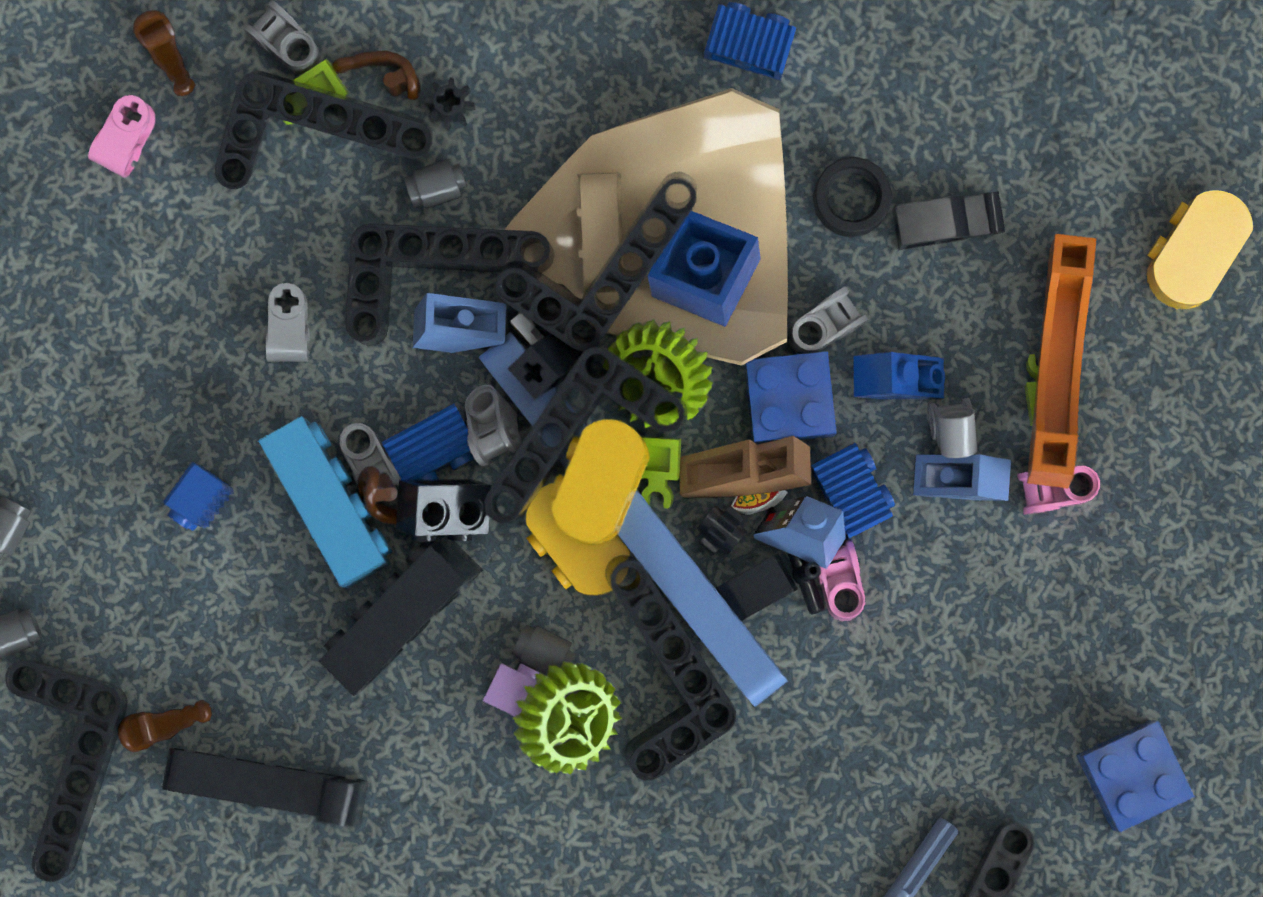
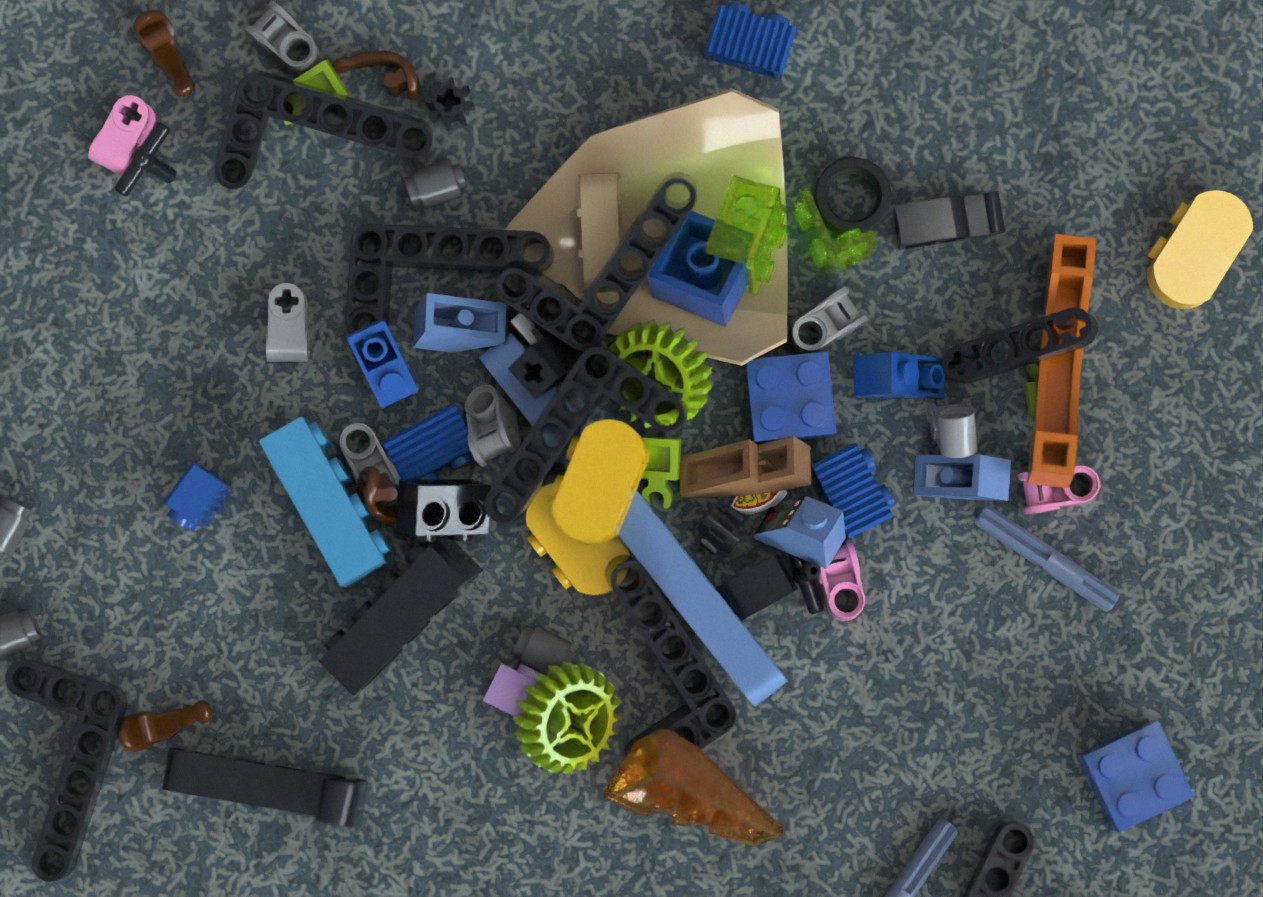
none -> black piece [114,122,177,197]
none -> blue slope [346,318,418,409]
none -> clear orange wedge [603,729,784,847]
none -> clear neon green bracket [706,175,788,295]
none -> clear neon green bracket [792,186,878,276]
none -> black beam [942,307,1098,384]
none -> sand blue axle [975,505,1120,612]

